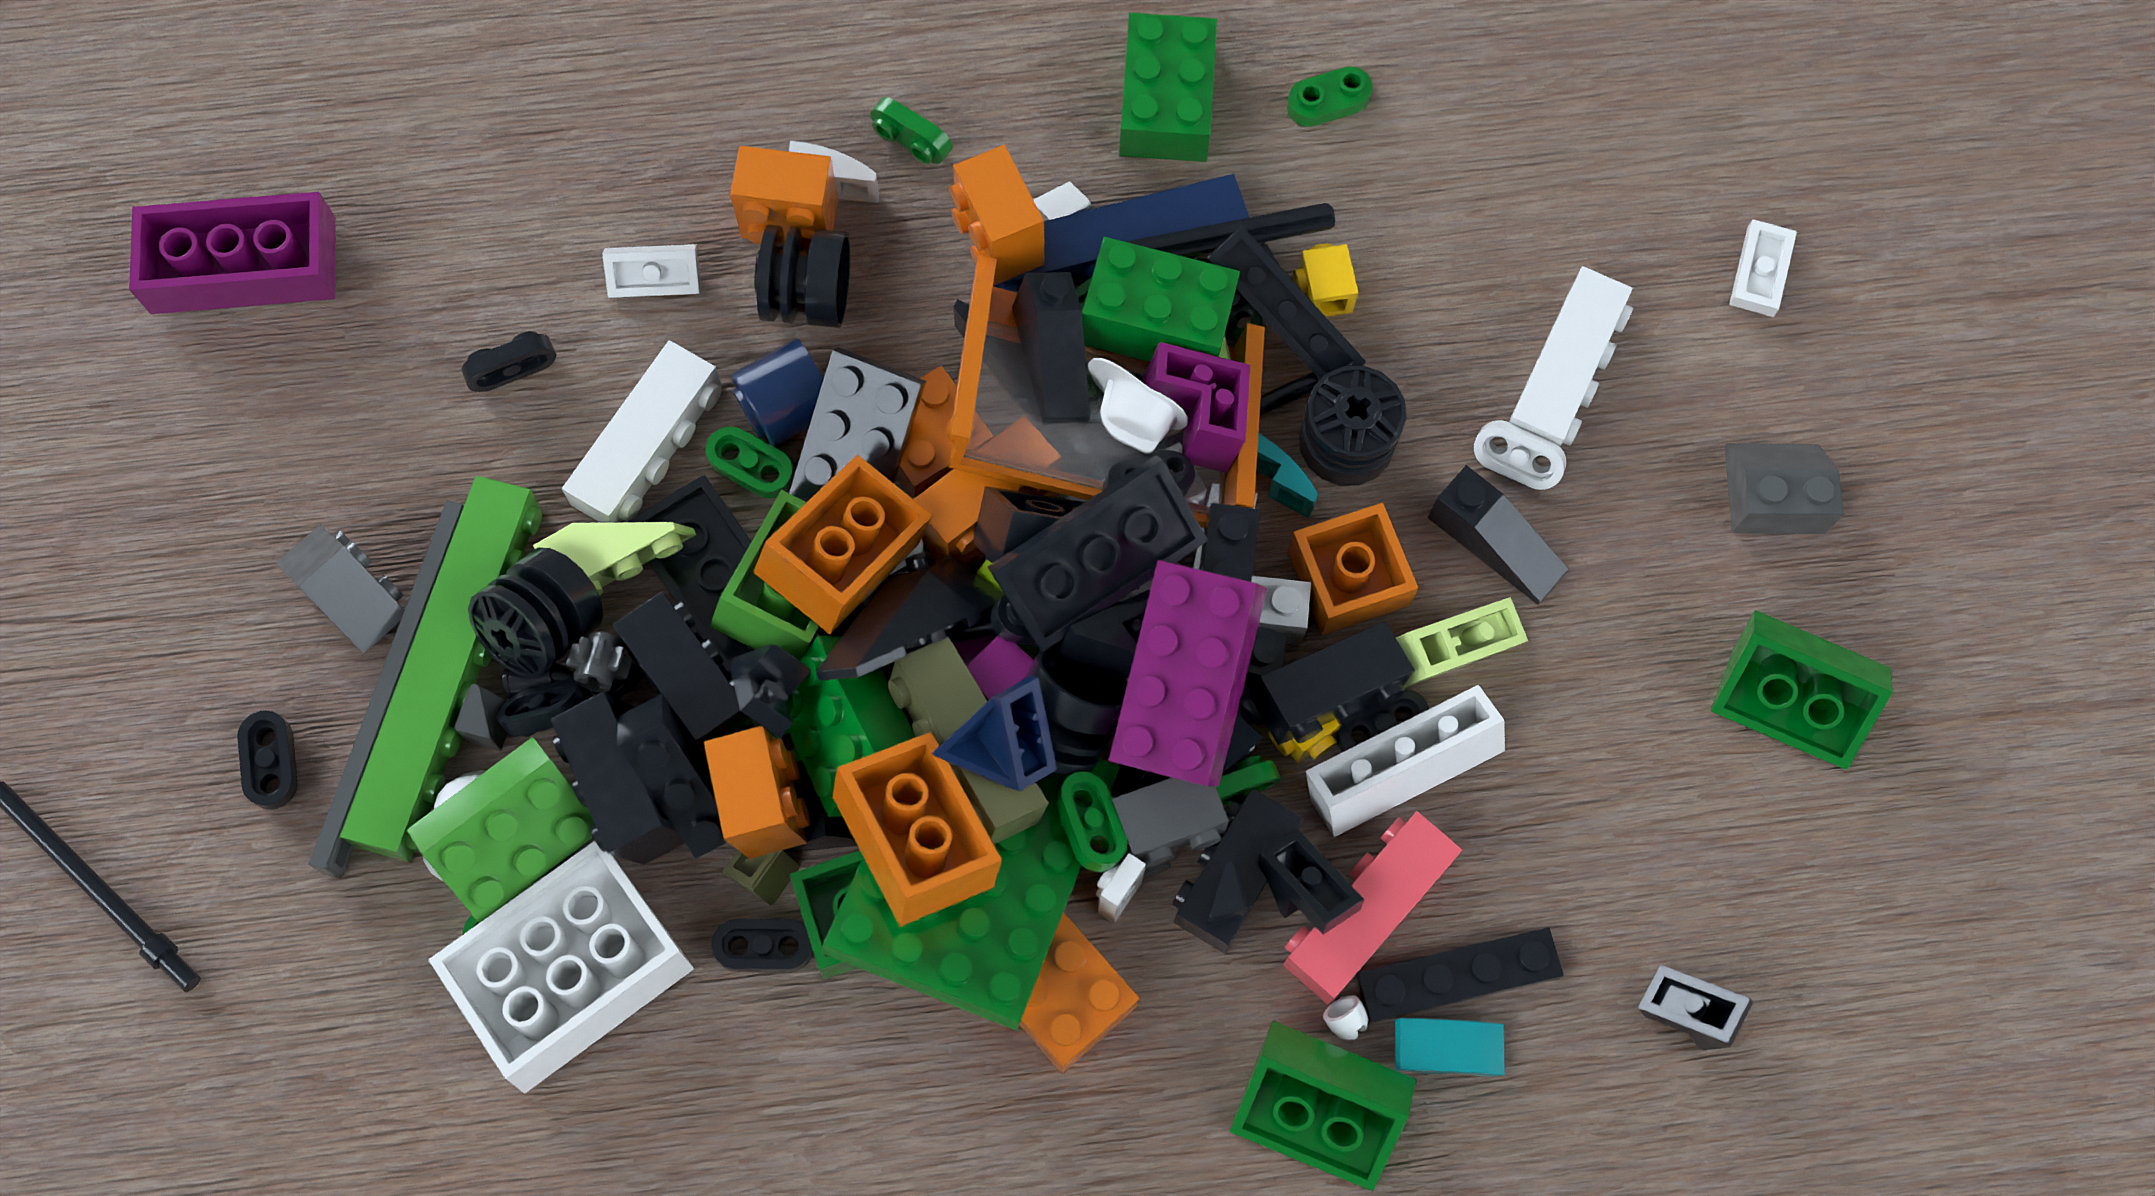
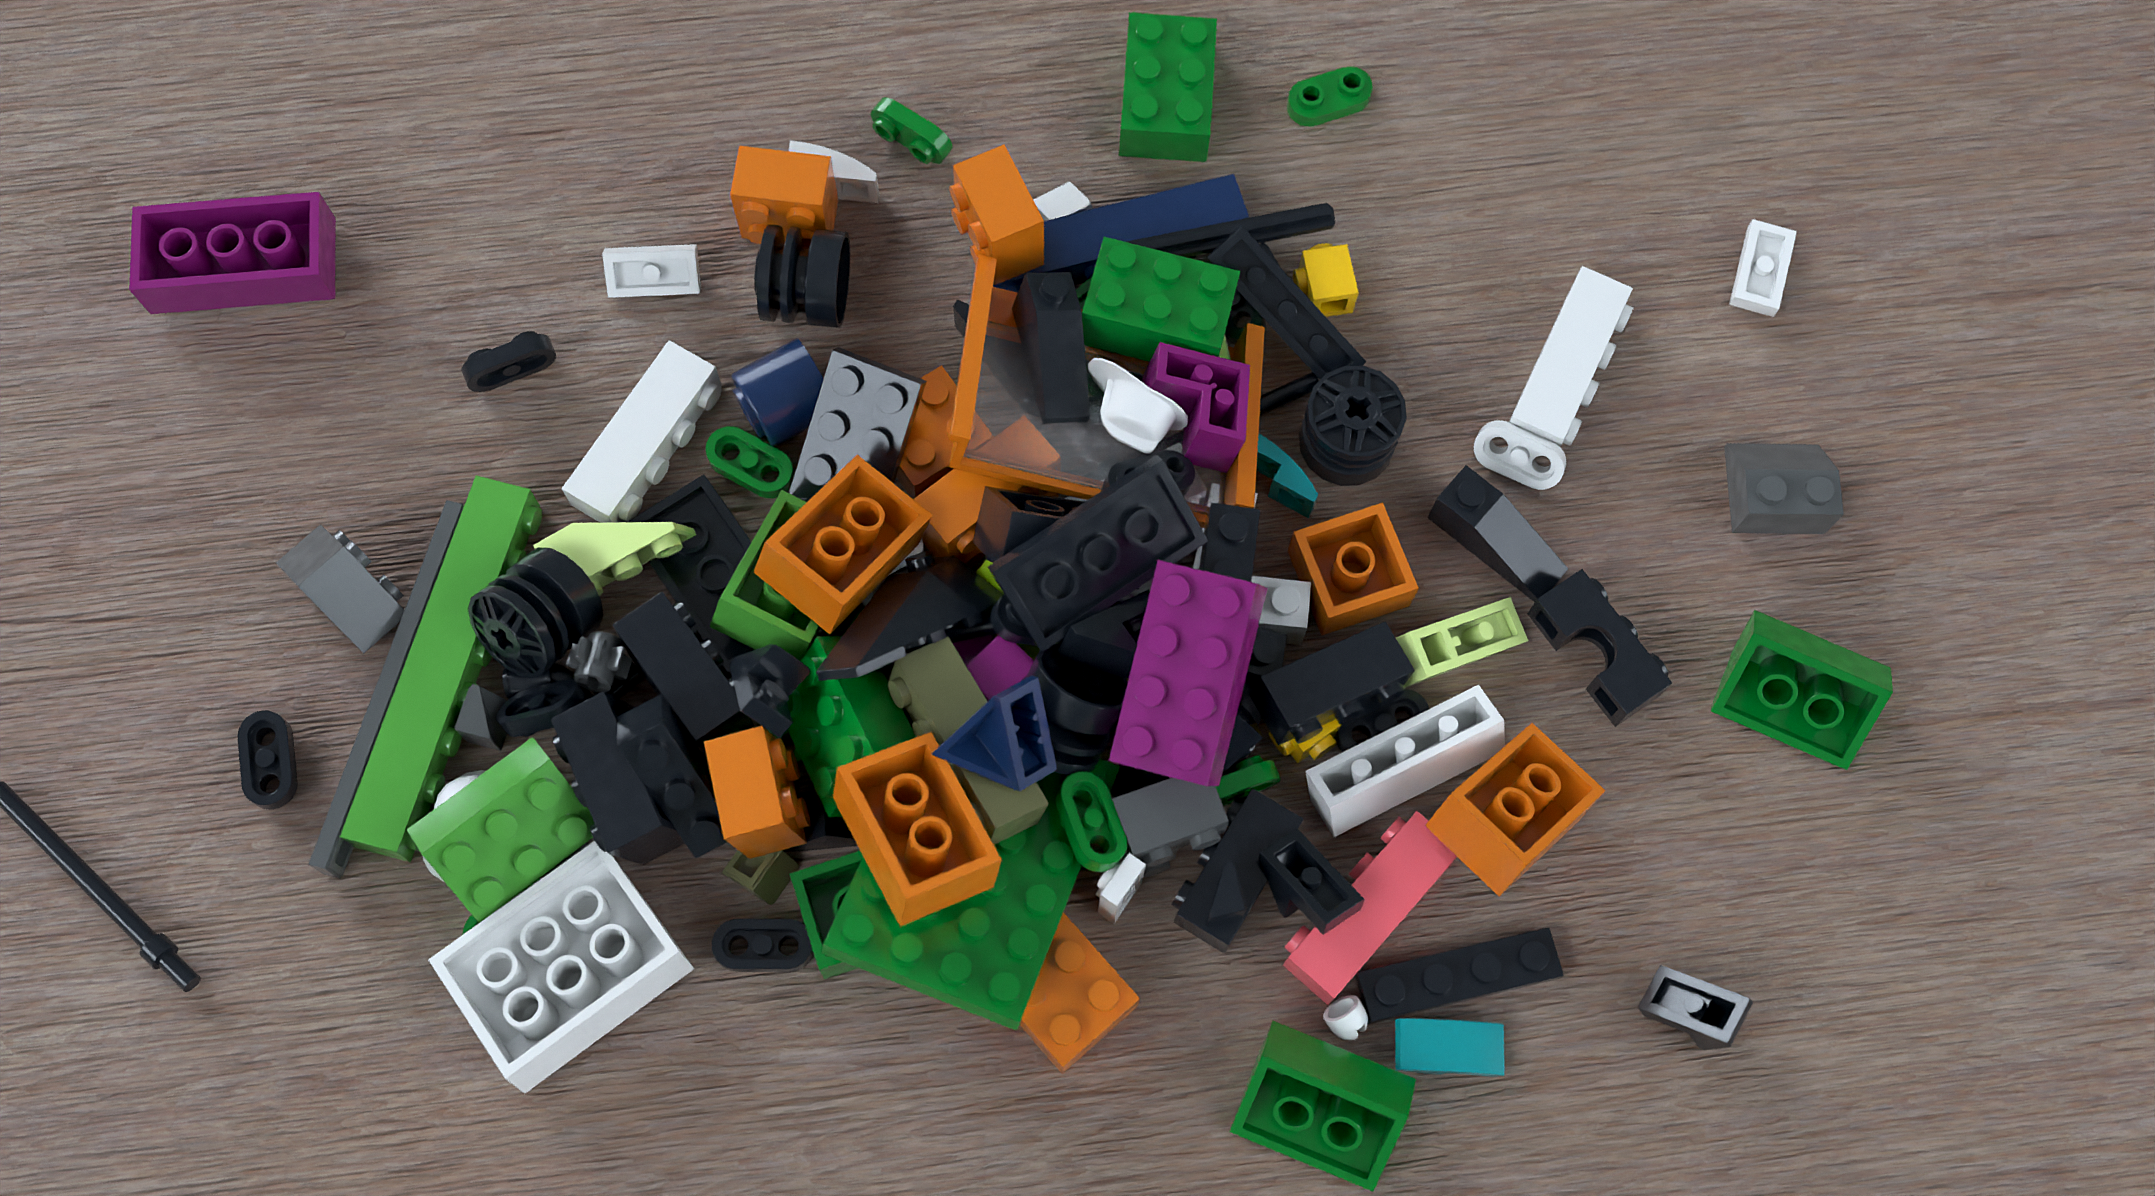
none -> orange brick [1425,723,1606,897]
none -> black arch [1527,569,1672,727]

